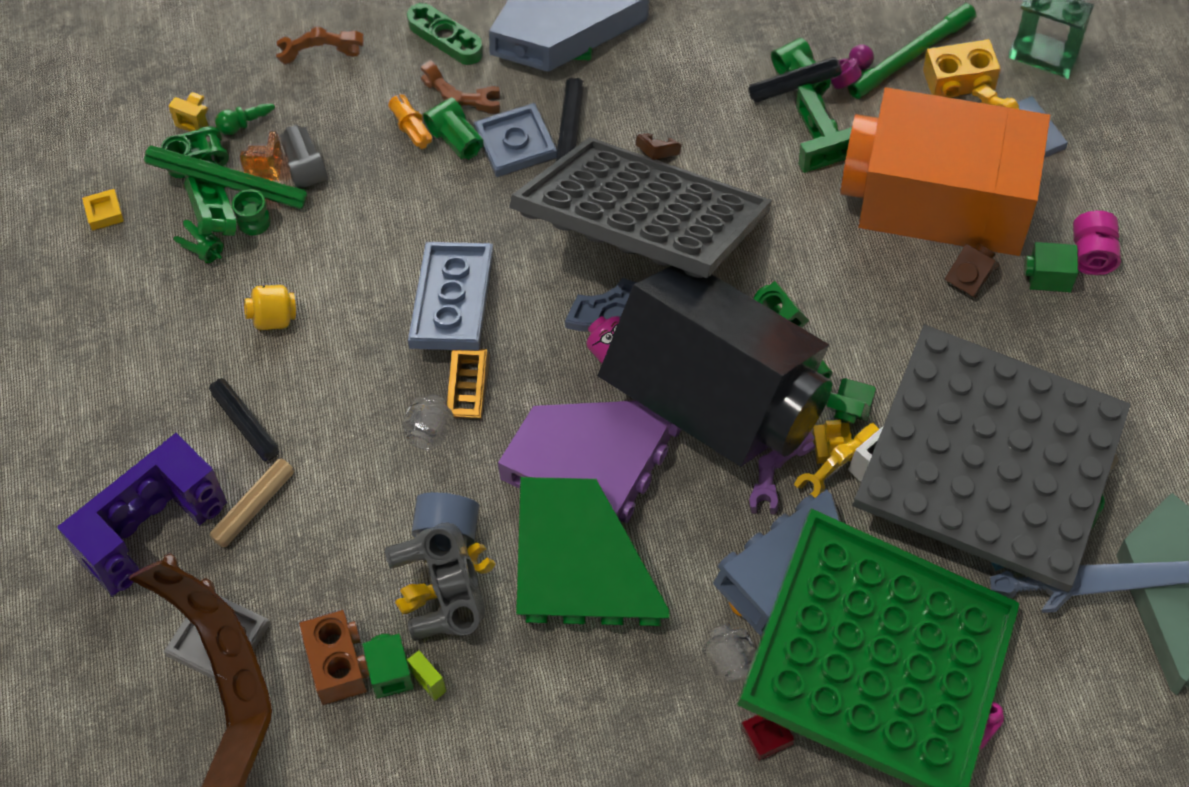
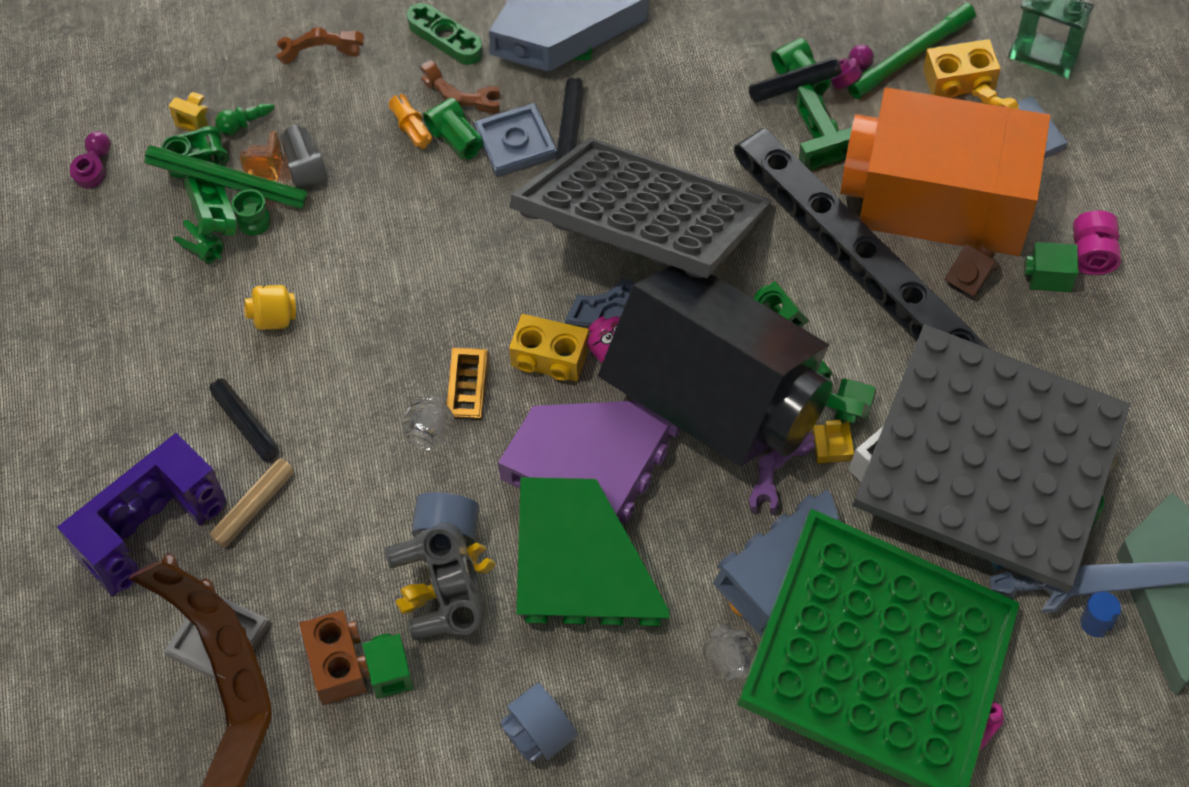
yellow tile [82,189,124,231] -> none
lime tile [407,650,446,701] -> none
sand blue tile [408,242,494,351] -> none
reddish brown tile [635,133,682,160] -> none
dark red tile [741,715,795,761] -> none
yellow piece [794,423,879,498] -> none
none -> magenta plate [69,131,111,188]
none -> sand blue piece [500,682,578,762]
none -> yellow brick [509,313,589,382]
none -> black beam [734,128,991,350]
none -> blue piece [1080,592,1121,637]

